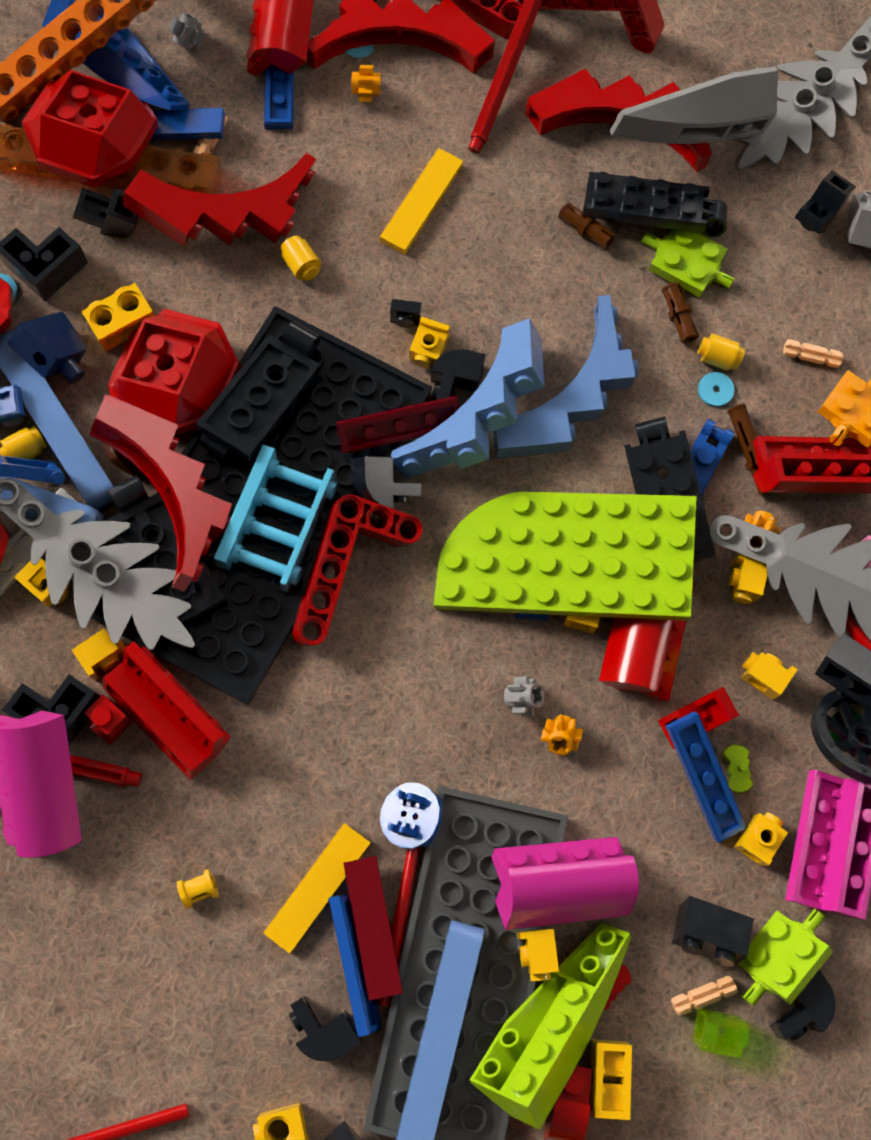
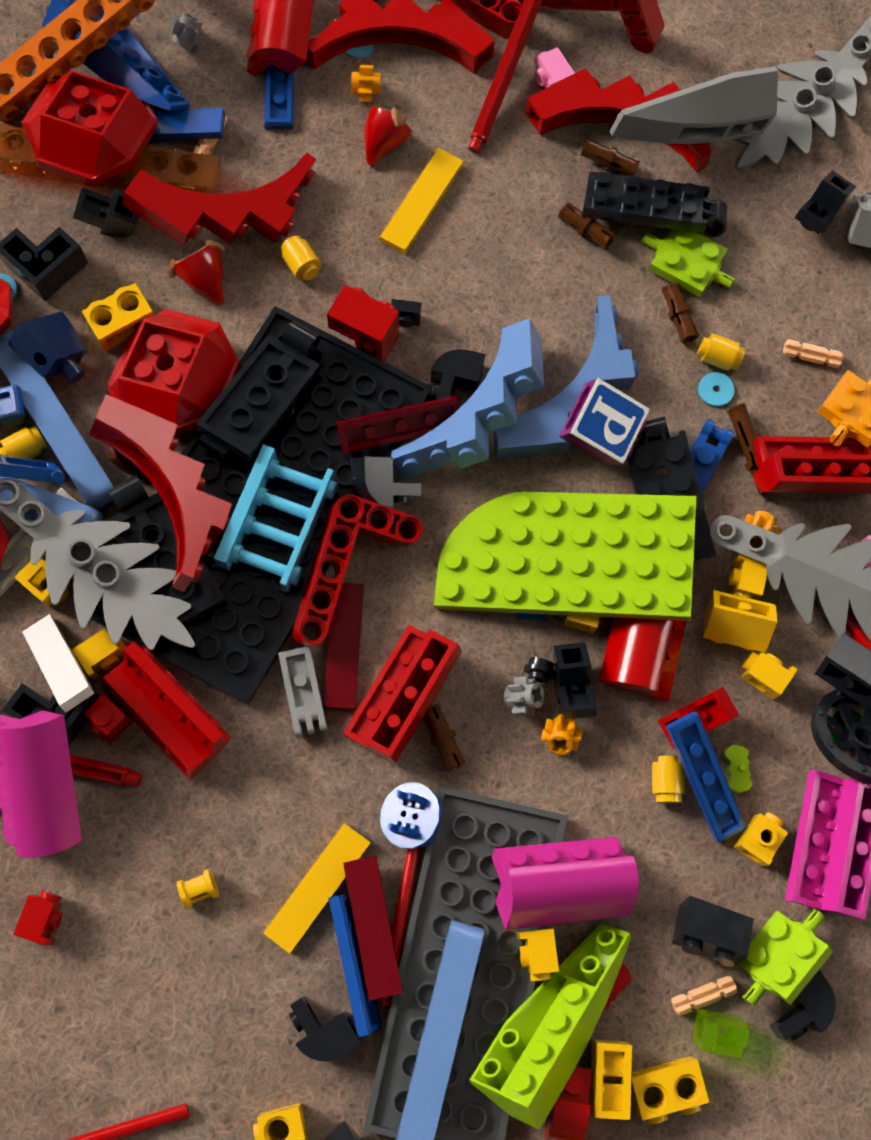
yellow brick [409,316,450,369] -> none
none -> red brick [13,890,63,946]
none -> white tile [23,614,94,713]
none -> red hat [168,240,226,305]
none -> light grey hinge [278,646,328,738]
none -> dark red tile [323,583,364,711]
none -> red brick [327,285,399,362]
none -> red brick [343,624,462,764]
none -> red hat [364,104,413,167]
none -> reddish brown pin [424,704,466,772]
none -> black plate [523,657,556,683]
none -> bright pink brick [534,47,575,89]
none -> black brick [553,642,597,720]
none -> piece [559,378,650,466]
none -> reddish brown pin [580,138,640,176]
none -> yellow brick [631,1056,710,1124]
none -> yellow brick [652,756,686,804]
none -> yellow brick [703,590,777,653]

